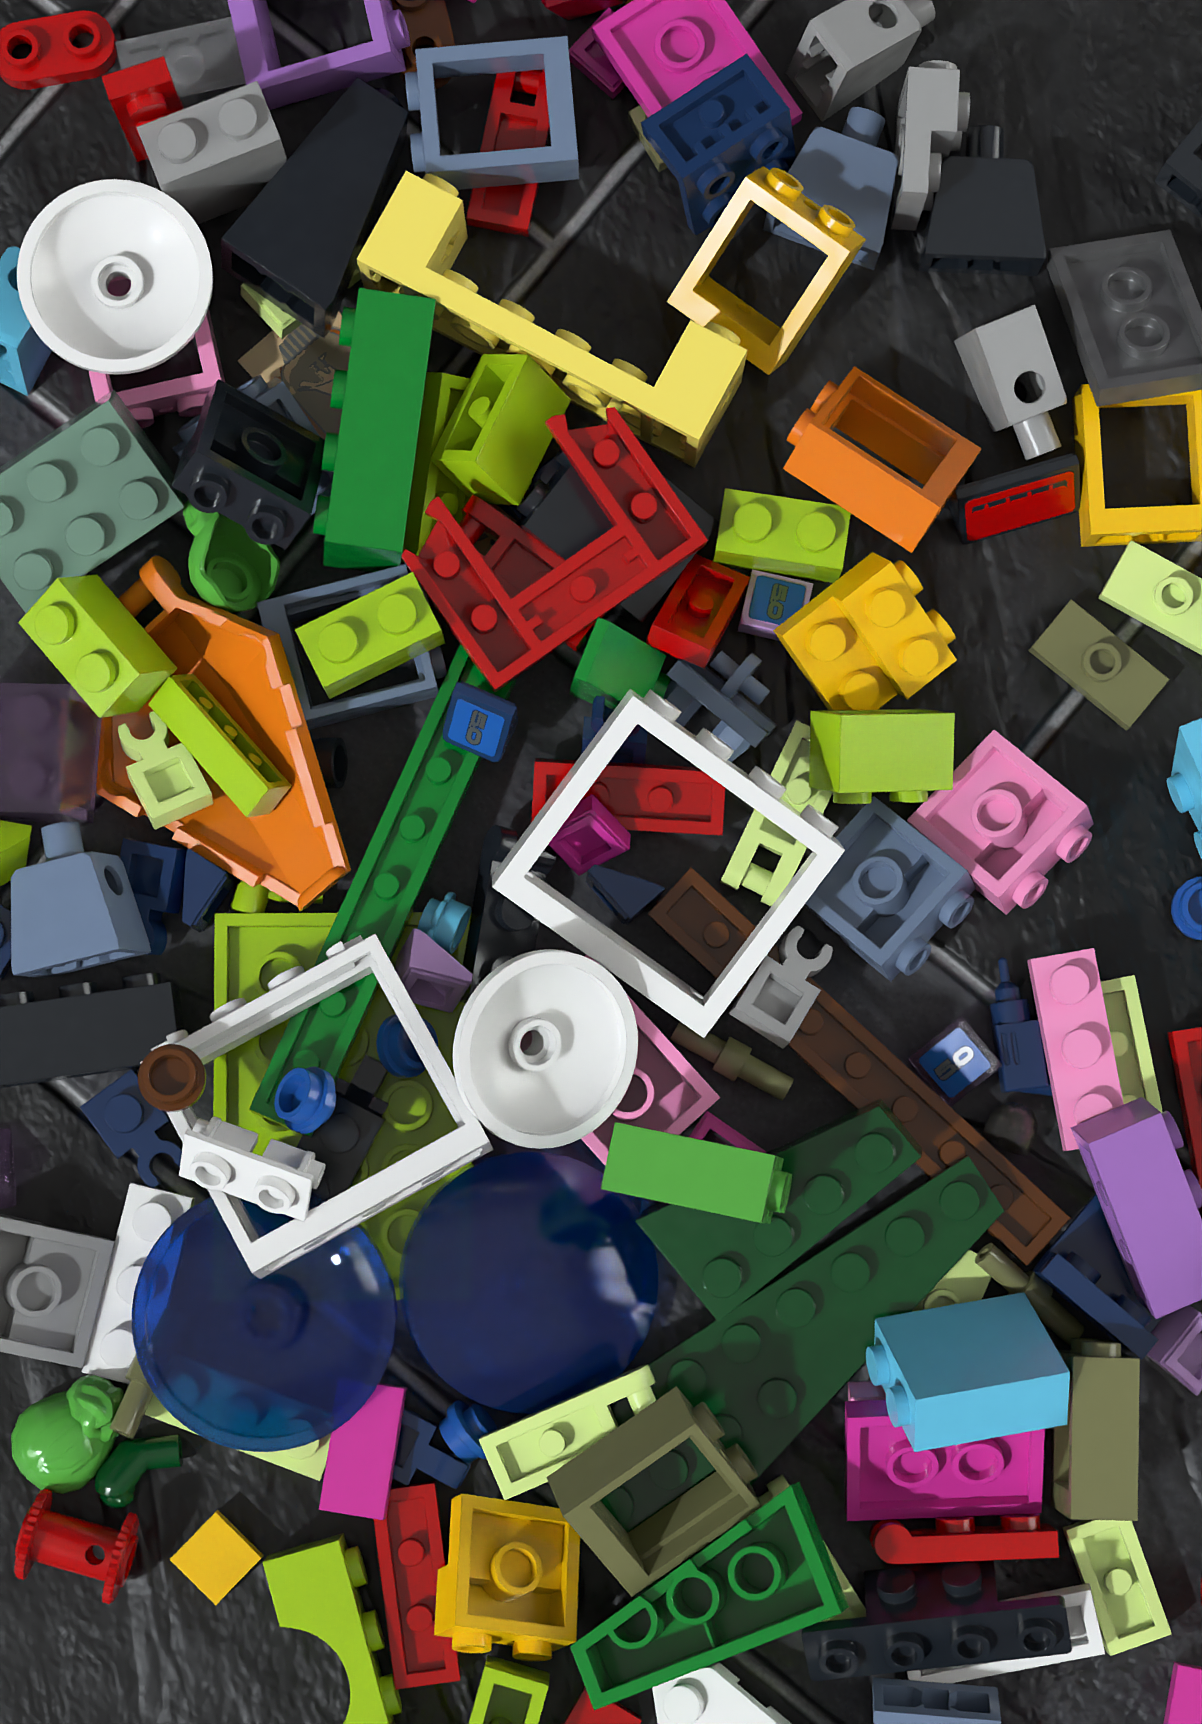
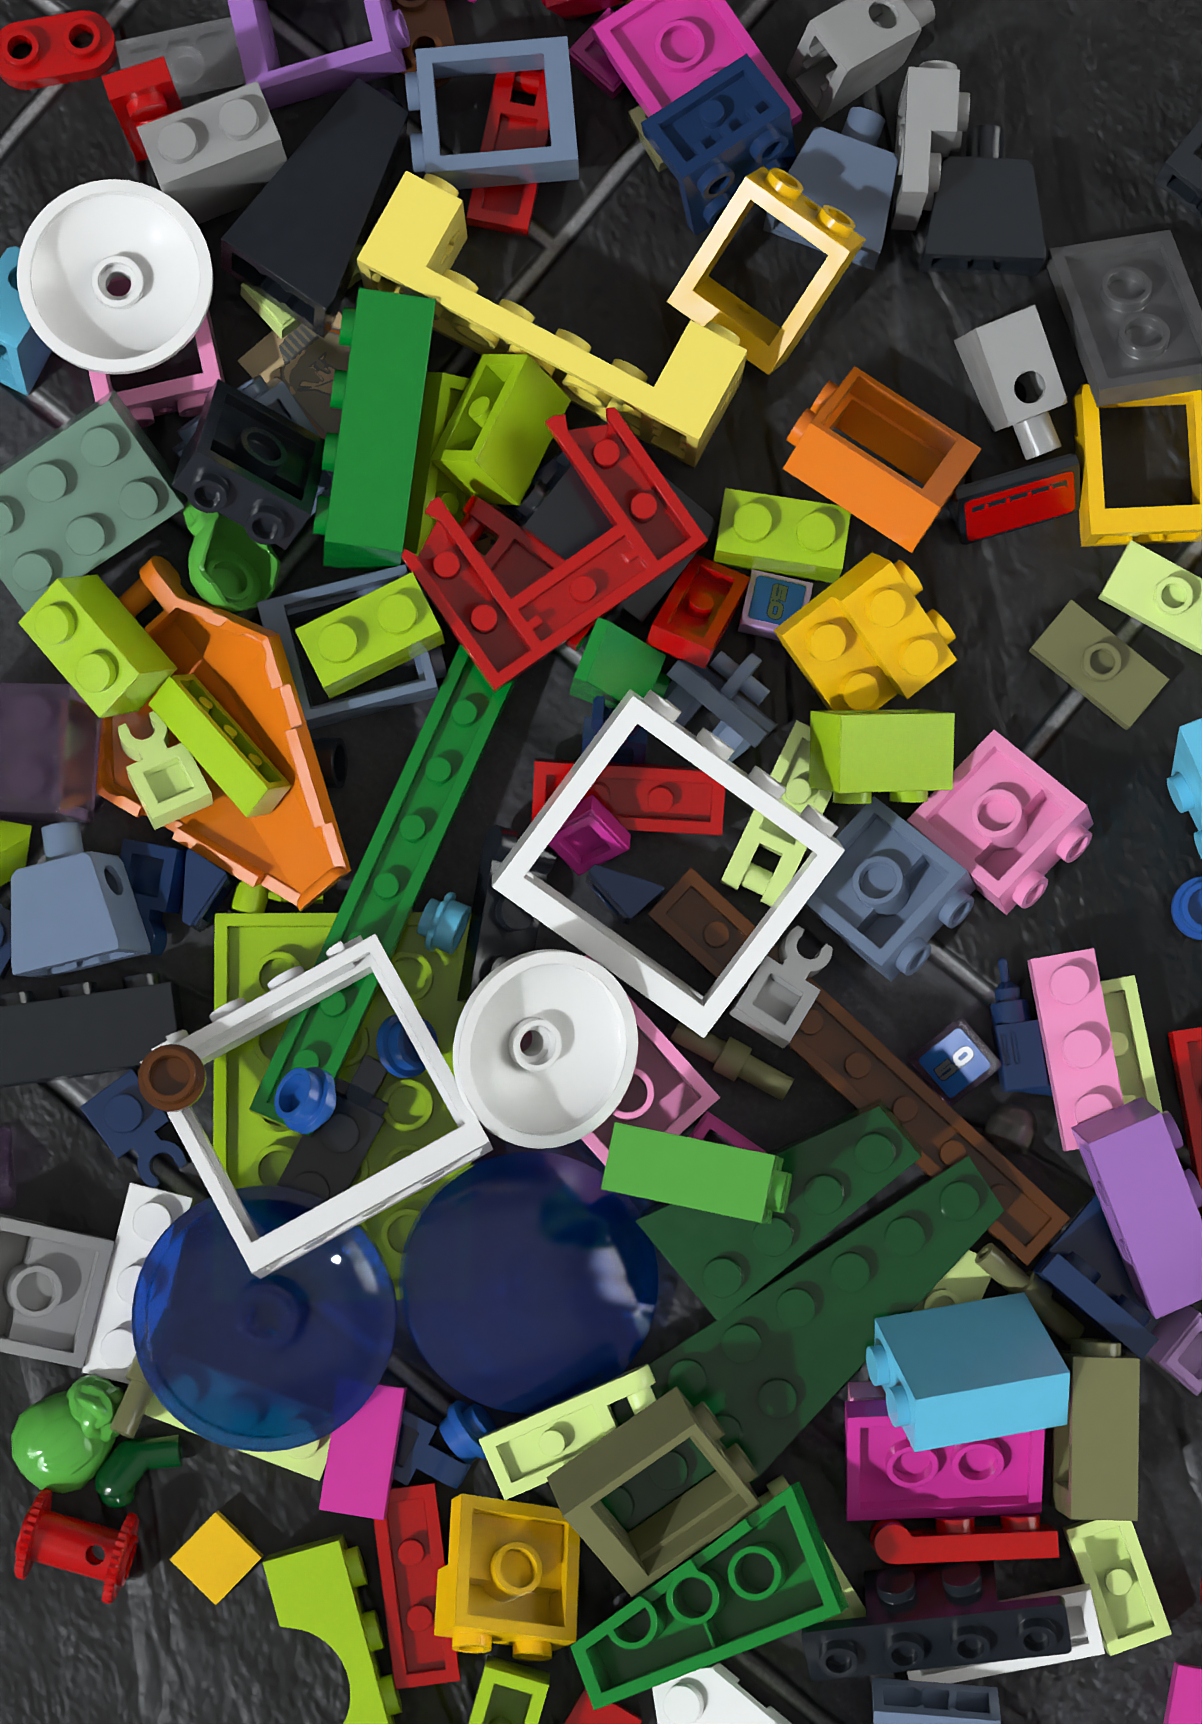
white hinge [179,1116,325,1222] -> none
lavender slope [395,928,473,1012] -> none
slope [443,681,518,762] -> none

